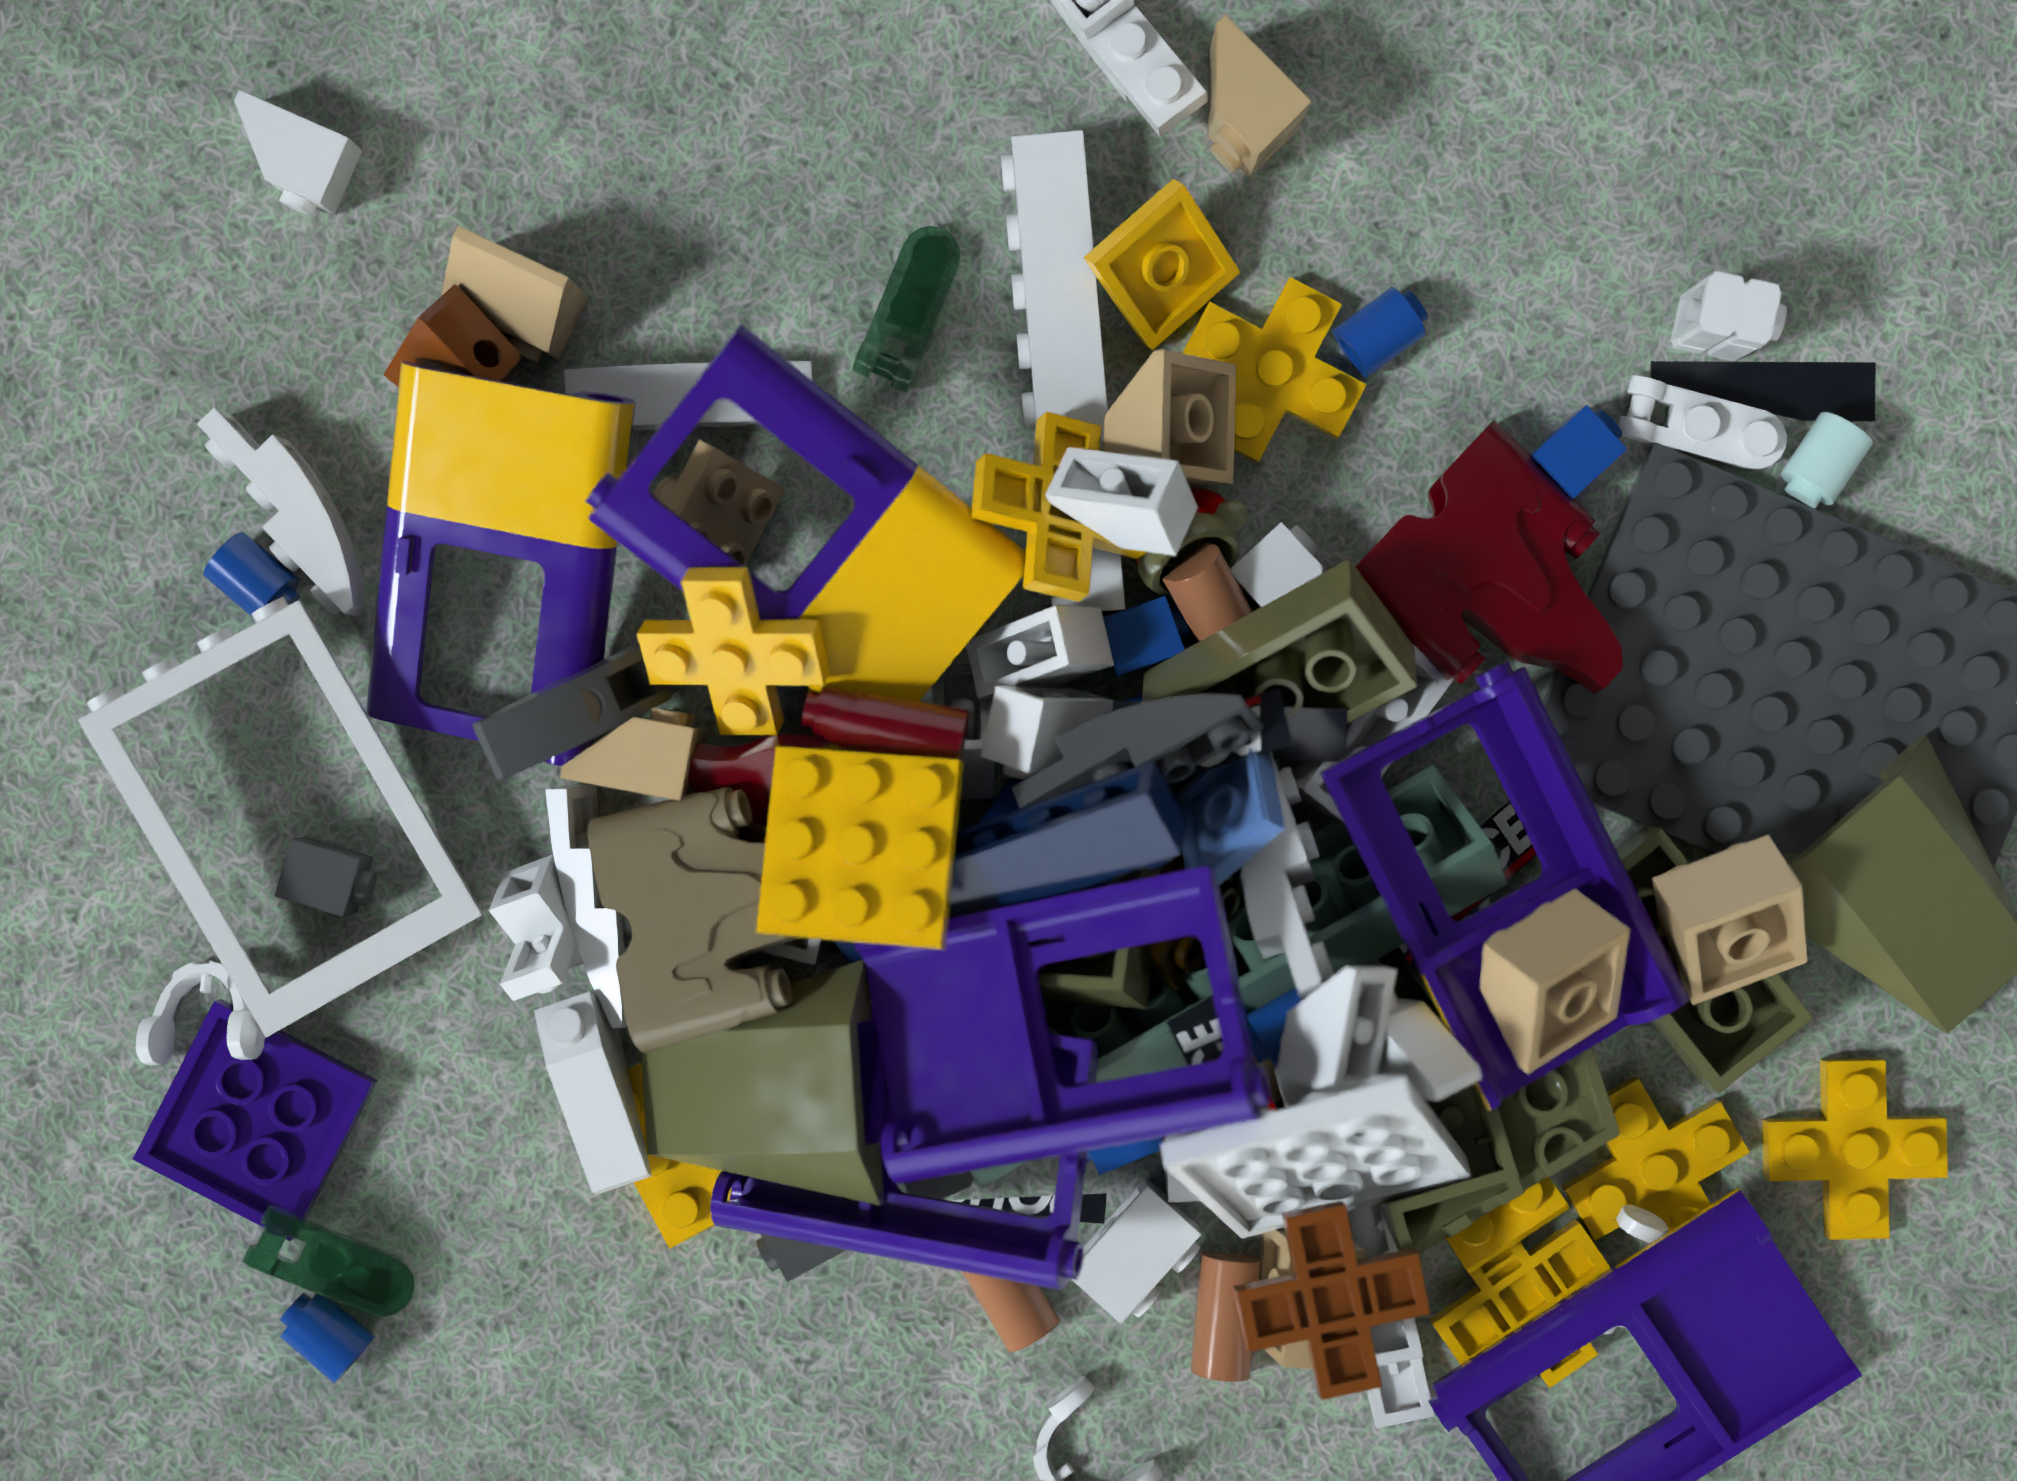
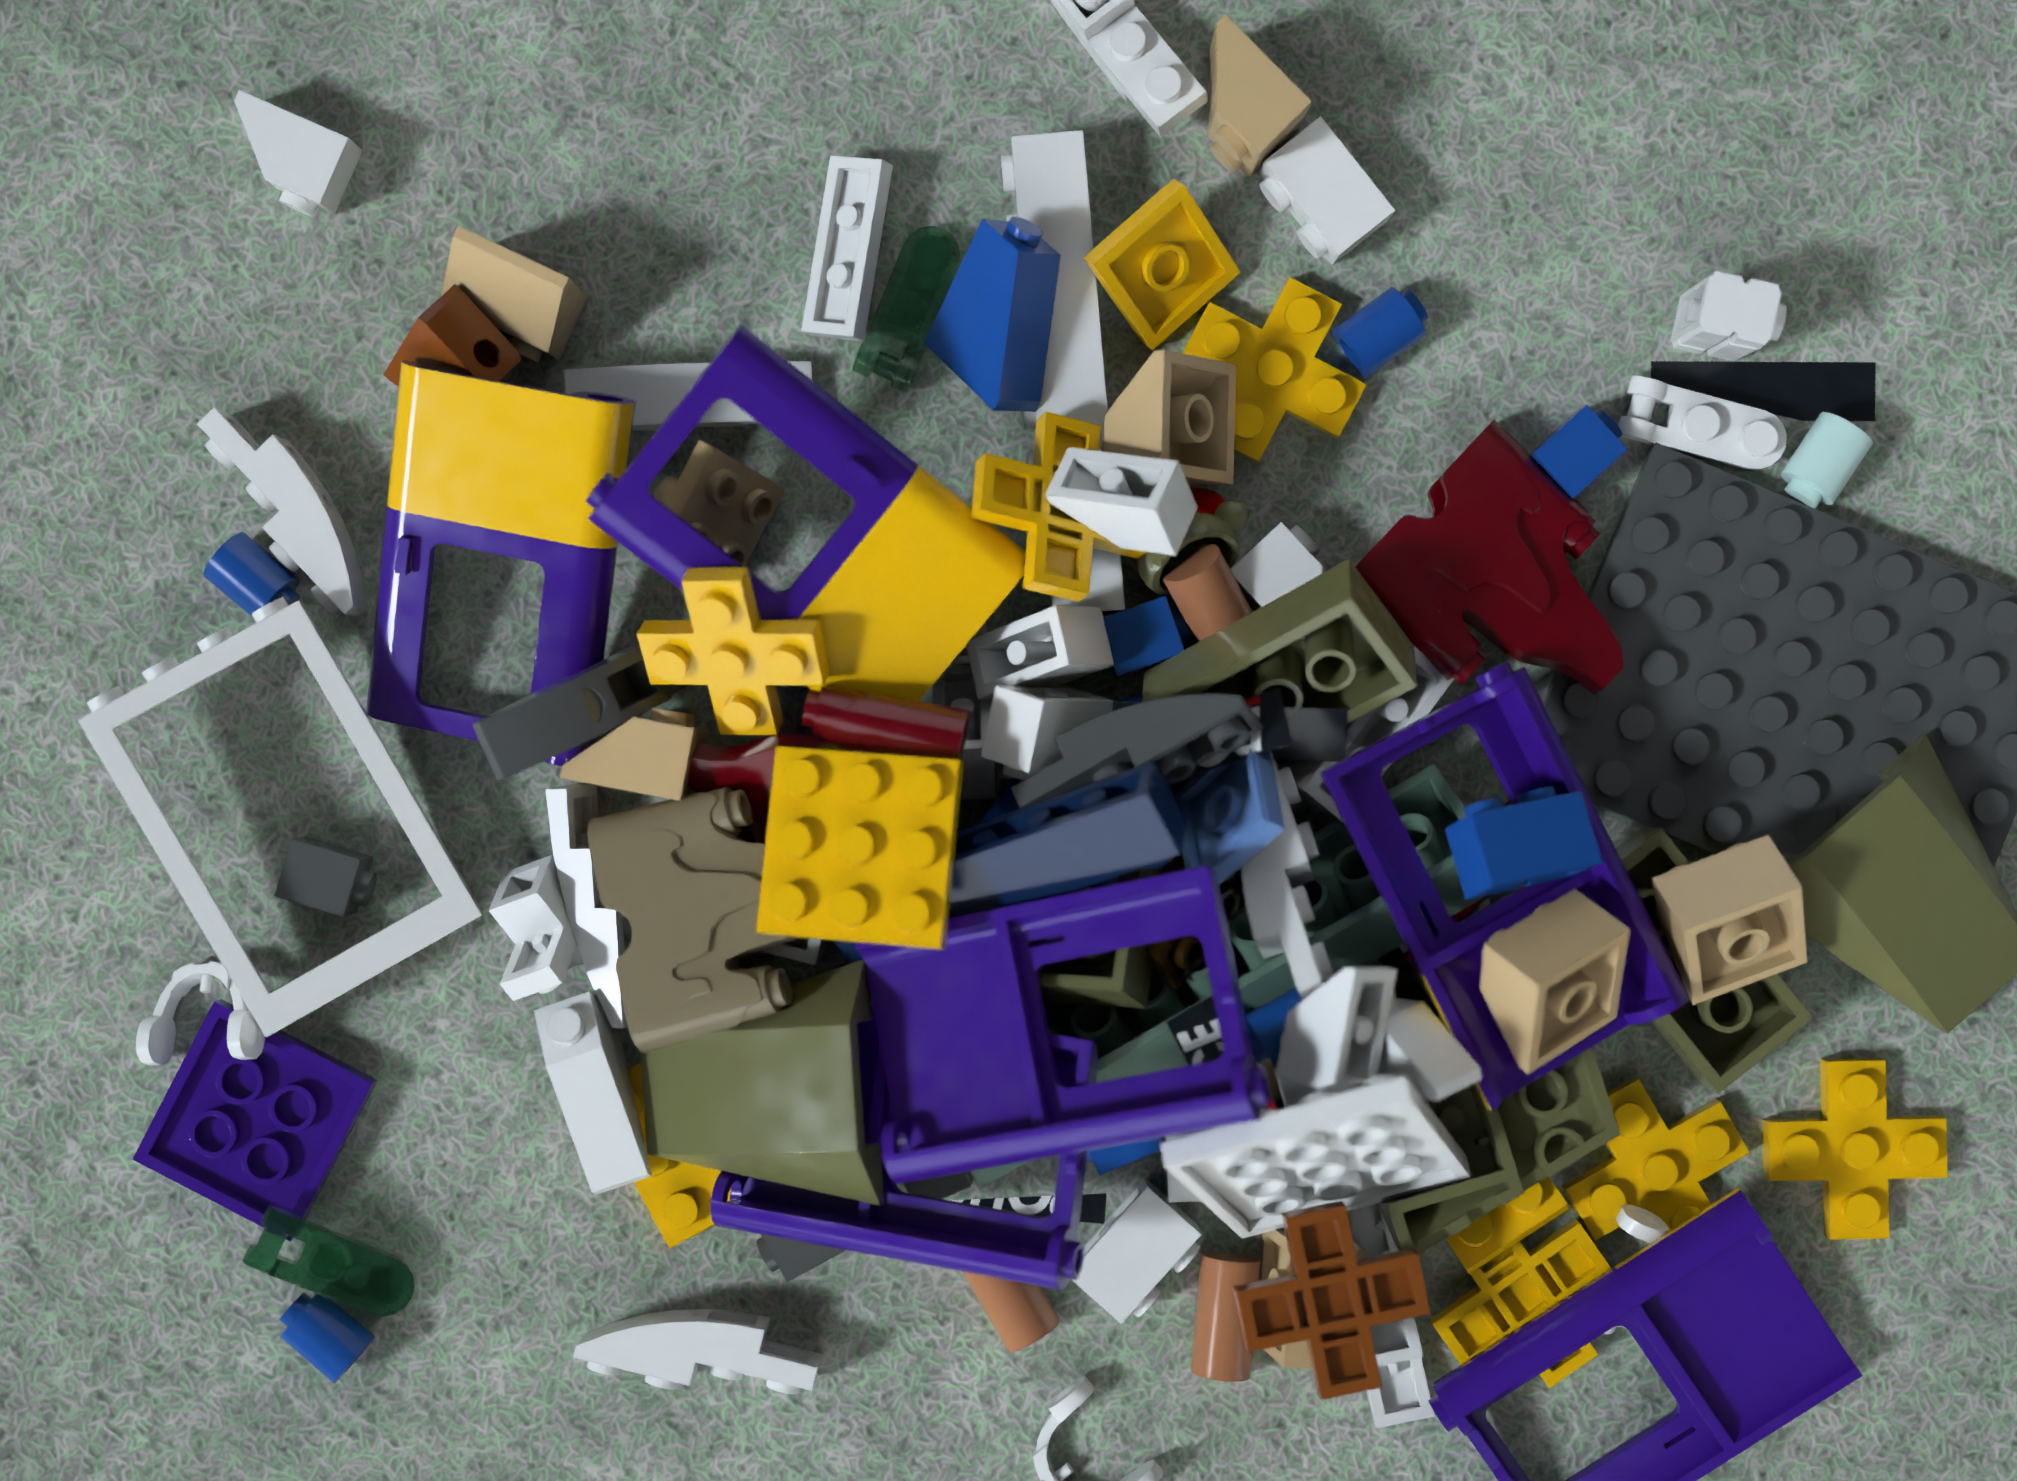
none -> white slope [573,1309,822,1394]
none -> white plate [801,155,893,341]
none -> blue slope [924,217,1061,412]
none -> white brick [1259,116,1395,265]
none -> blue piece [1445,787,1603,900]

